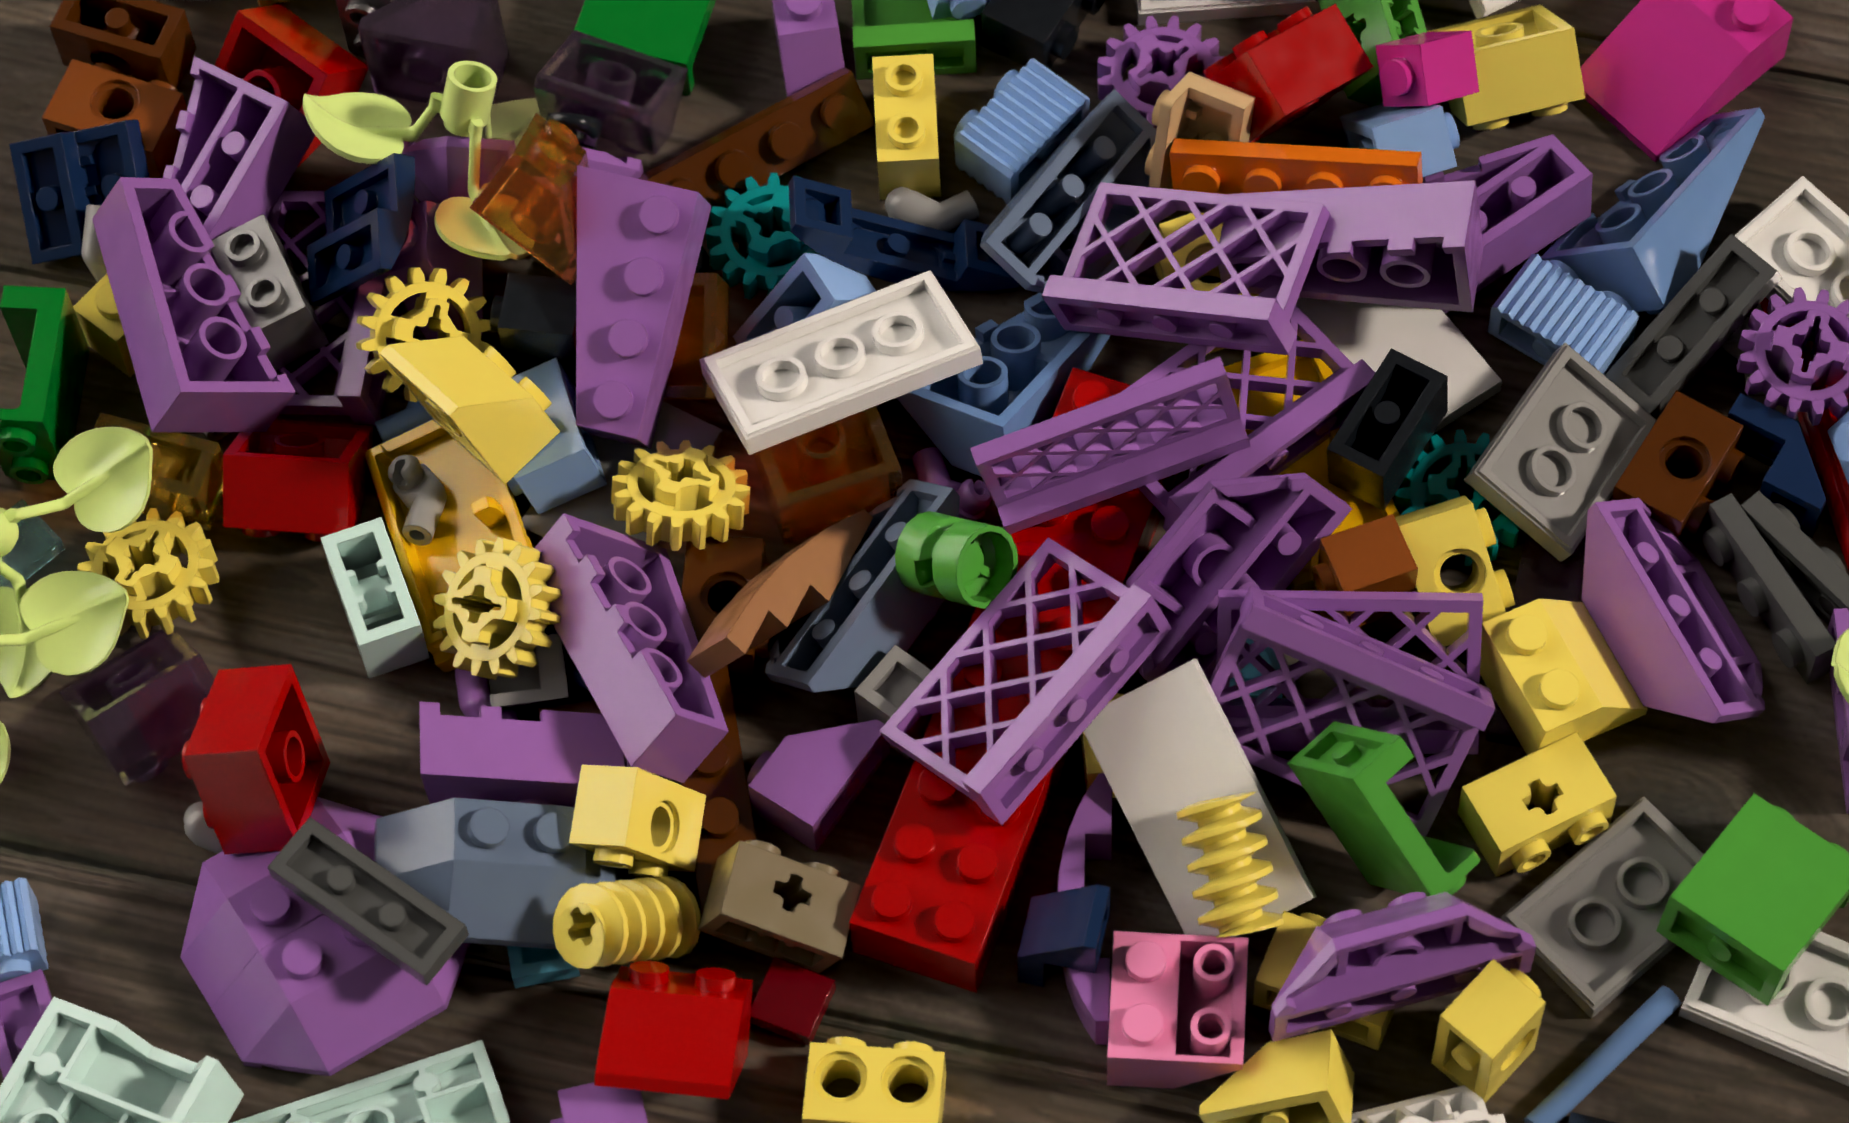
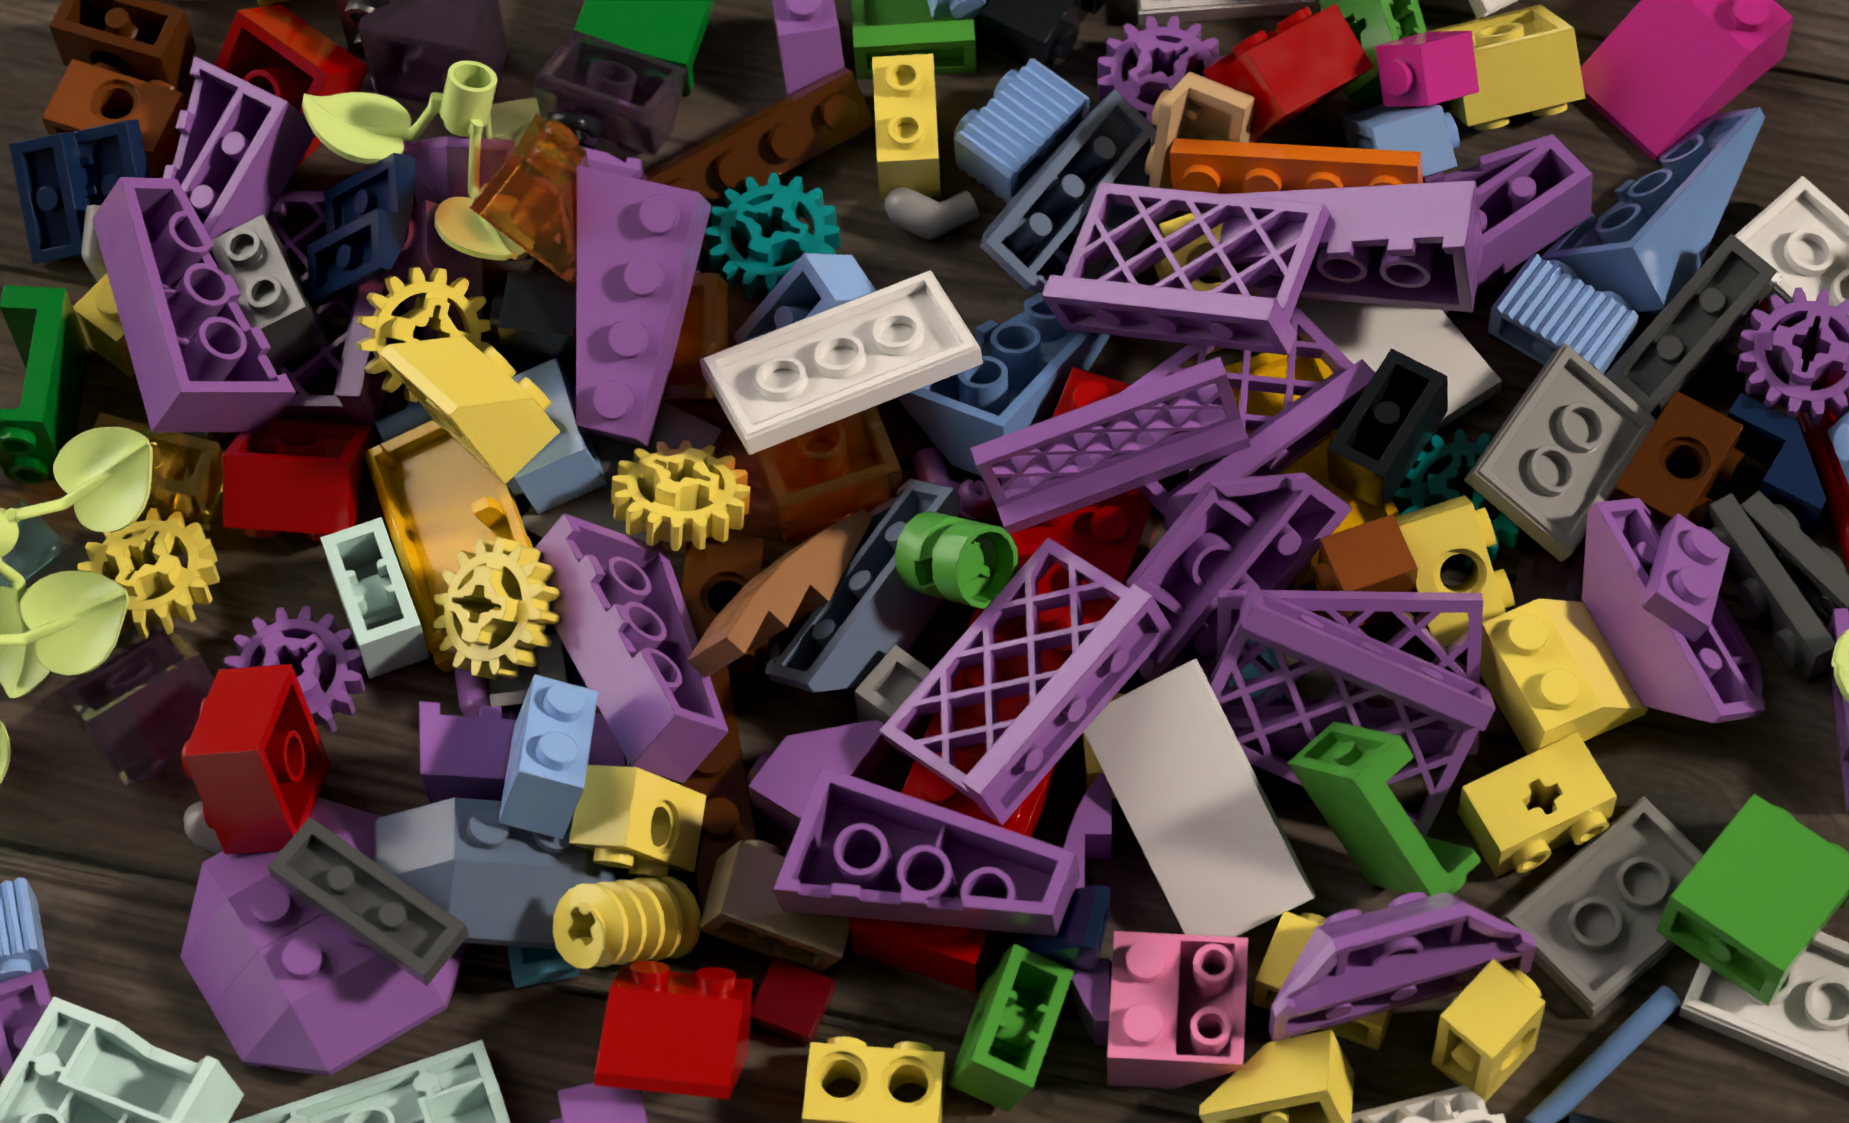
light grey arm [388,455,447,546] -> none
dark blue slope [789,176,1020,292] -> none
light yellow piece [1176,791,1284,938] -> none
none -> medium lavender gear [224,606,365,733]
none -> light blue brick [498,674,598,839]
none -> medium lavender wedge [773,766,1080,936]
none -> bright green brick [947,943,1074,1112]
none -> medium lavender plate [1641,513,1730,643]

